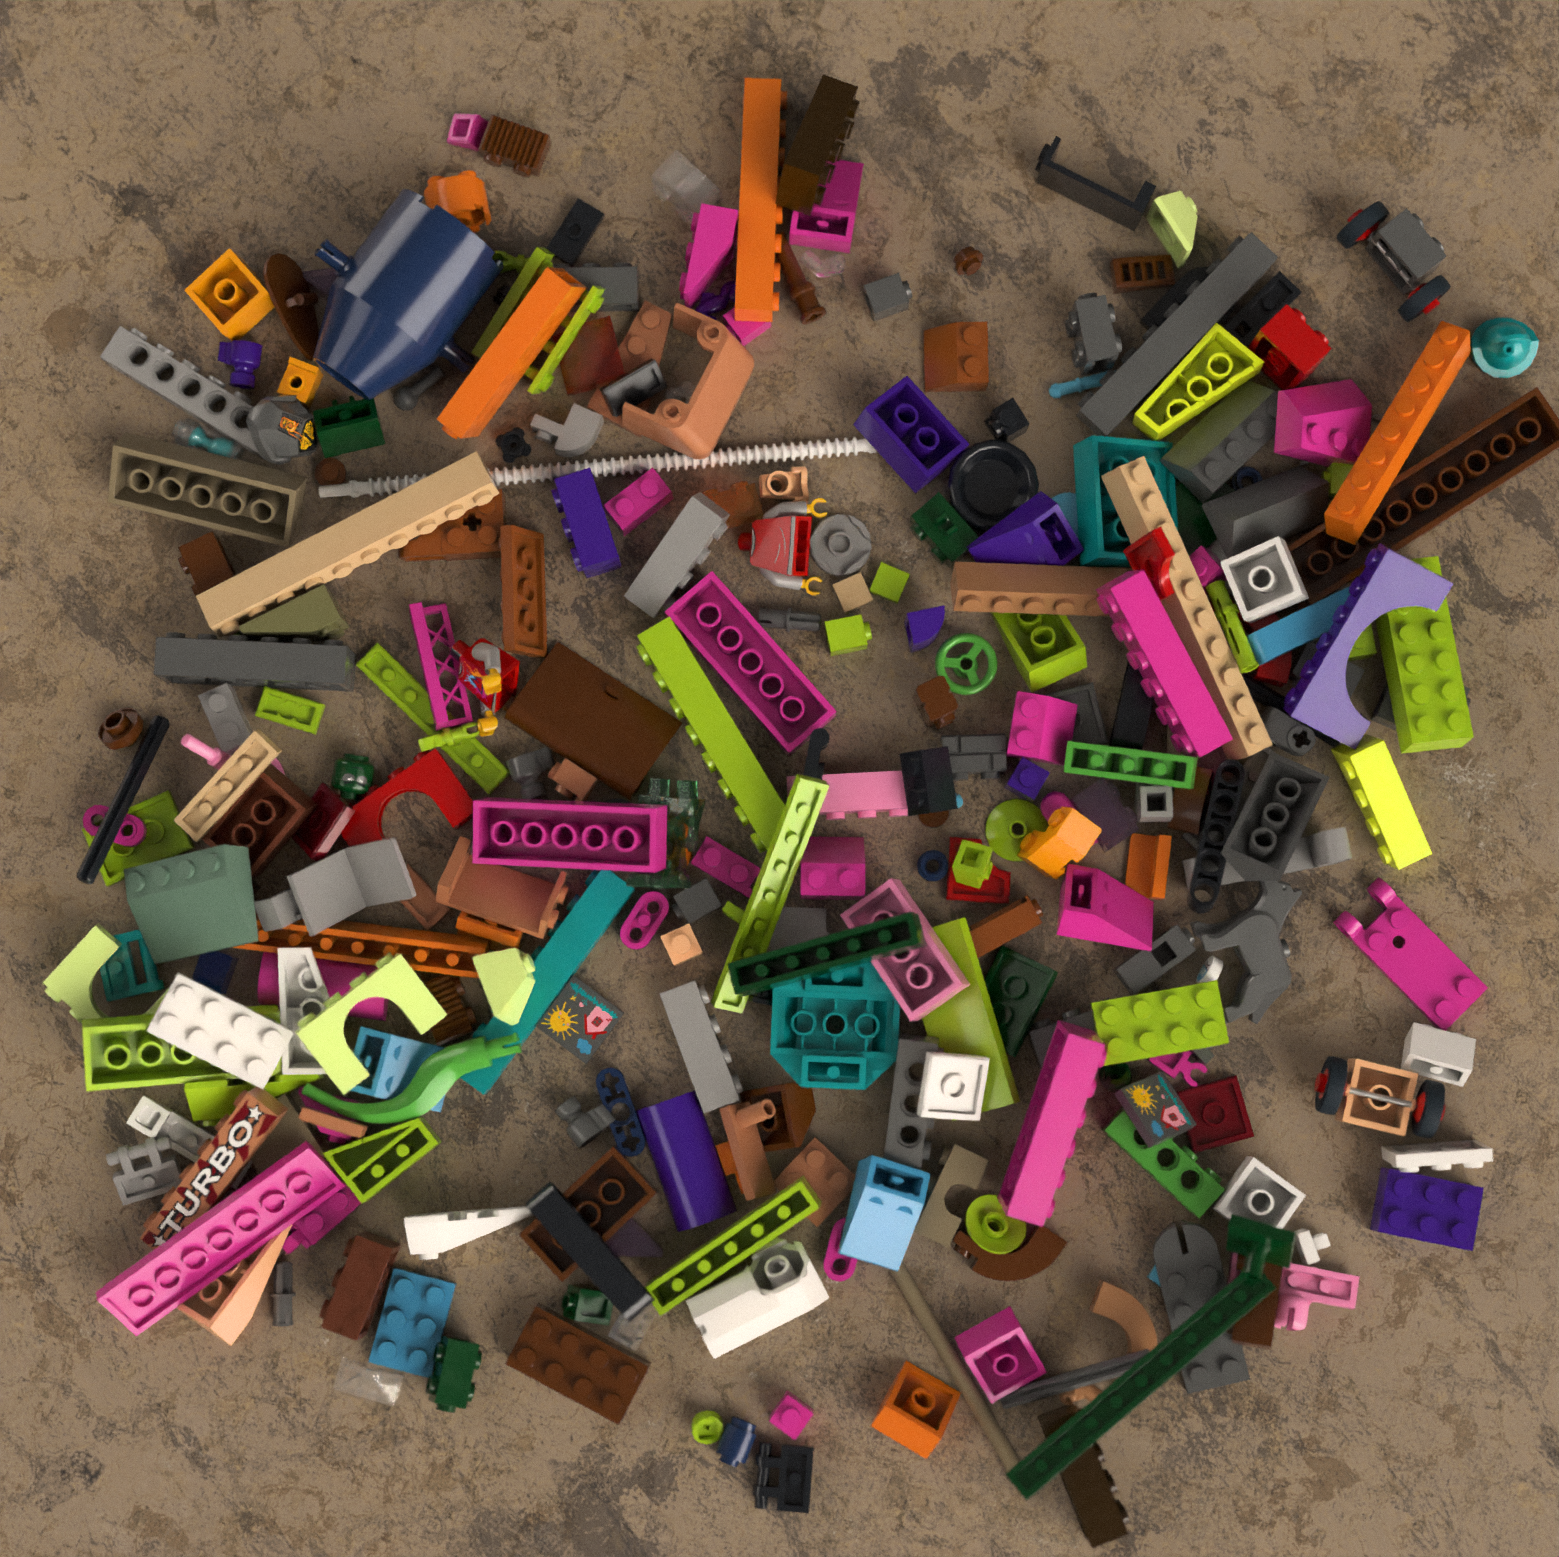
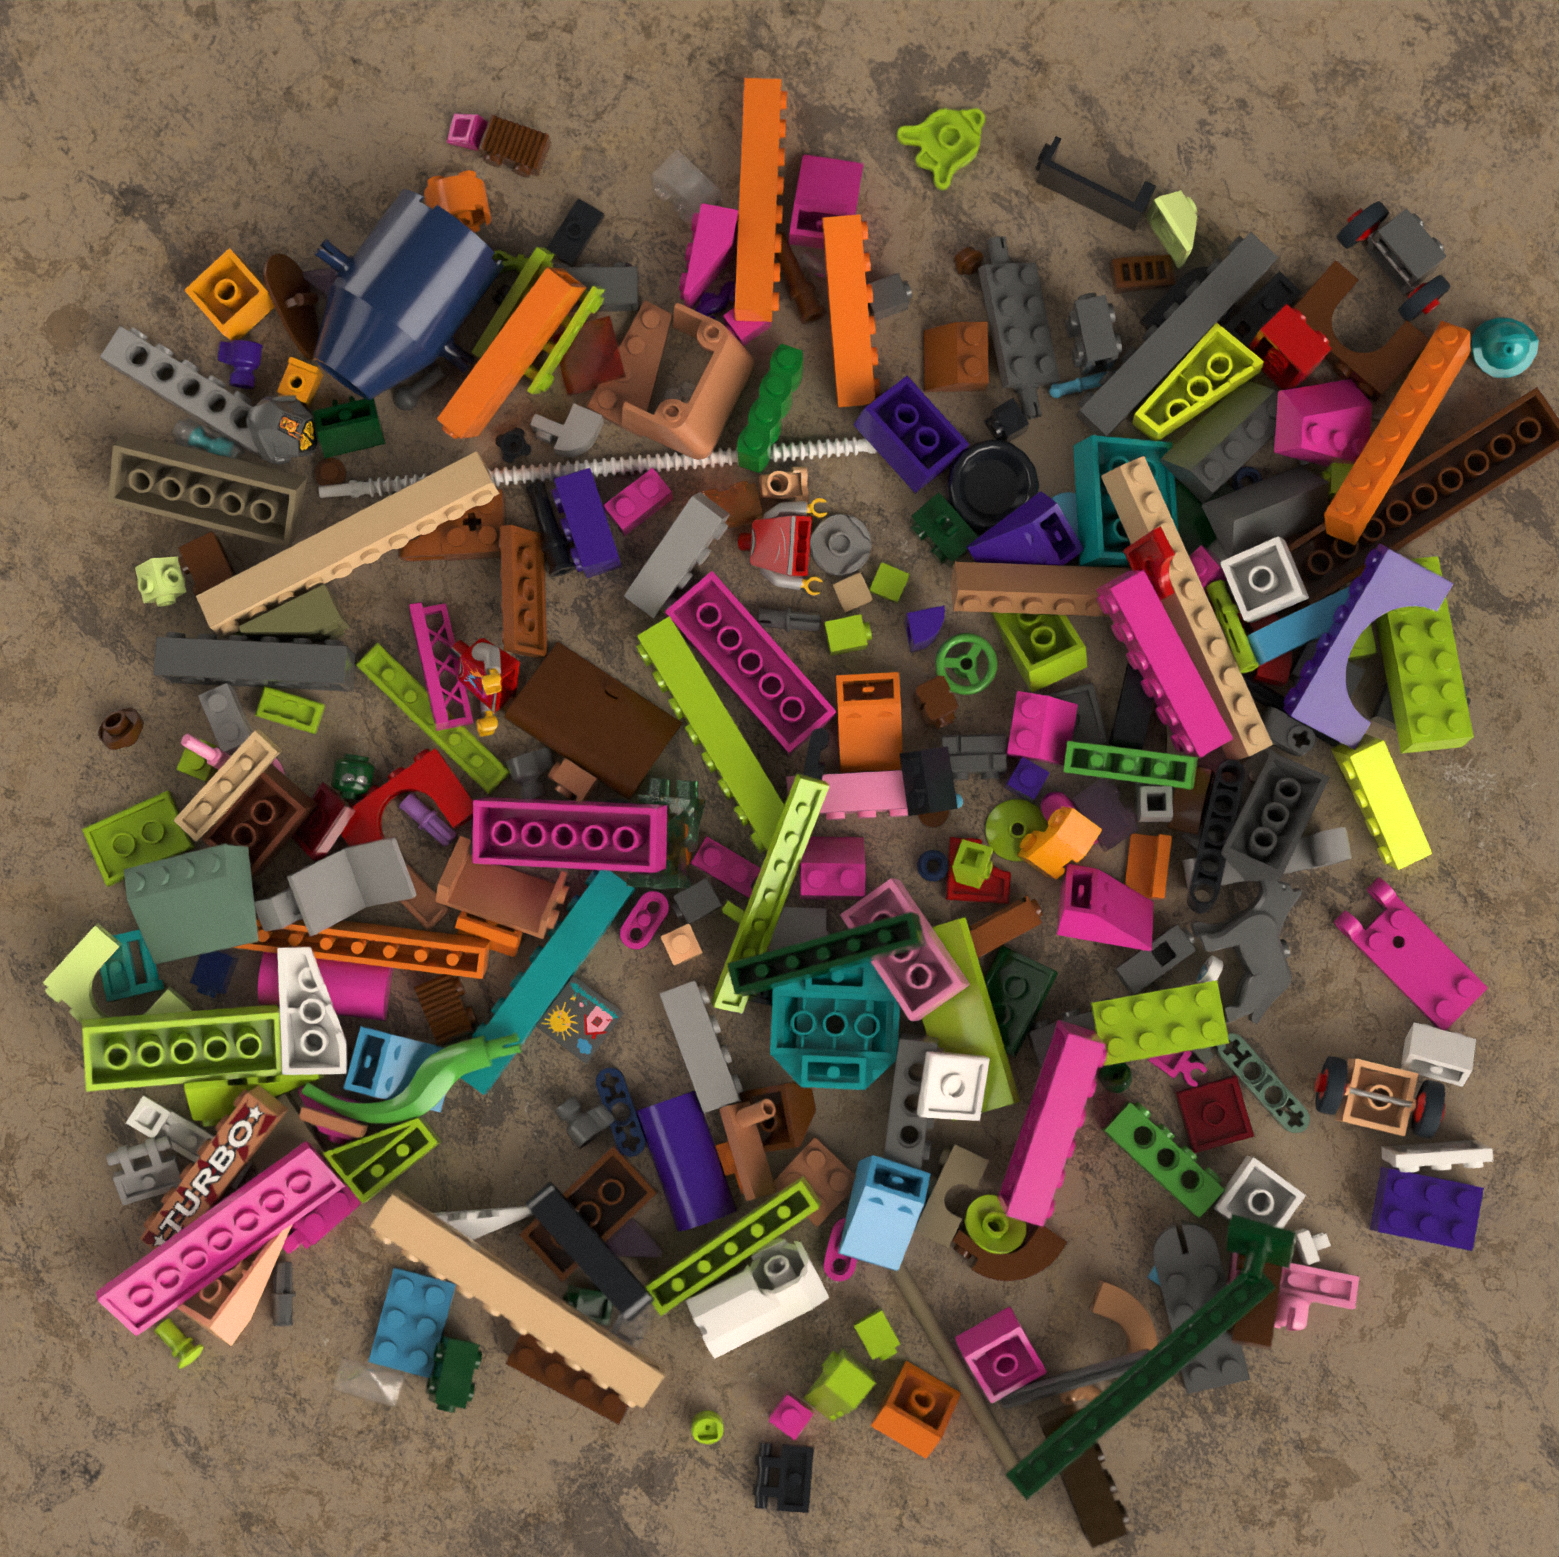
black axle [76,715,170,885] -> none
dark pink plate [83,805,147,847] -> none
white plate [147,972,294,1089] -> none
yellowish green arch [295,952,447,1095] -> none
copper brick [319,1231,401,1341] -> none
lime piece [418,722,480,752] -> none
yellowish green slope [472,947,536,1026] -> none
black plate [599,358,668,417] -> none
dark blue brick [716,1416,757,1467] -> none
dark brown brick [775,74,860,216] -> none
dark grey tile [1115,1071,1197,1148] -> none
none -> yellowish green brick [135,557,186,607]
none -> lime pin [154,1318,204,1369]
none -> lime brick [176,739,218,783]
none -> tan brick [370,1189,666,1409]
none -> medium lavender axle [399,793,456,847]
none -> black pin [525,481,576,577]
none -> green brick [737,344,803,473]
none -> lime wedge [803,1348,875,1422]
none -> orange brick [822,214,881,407]
none -> orange slope [835,672,903,773]
none -> lime brick [853,1308,901,1361]
none -> lime tile [897,108,986,190]
none -> dark grey plate [978,236,1060,420]
none -> sand green beam [1215,1033,1310,1133]
none -> reddish brown arch [1294,260,1430,402]

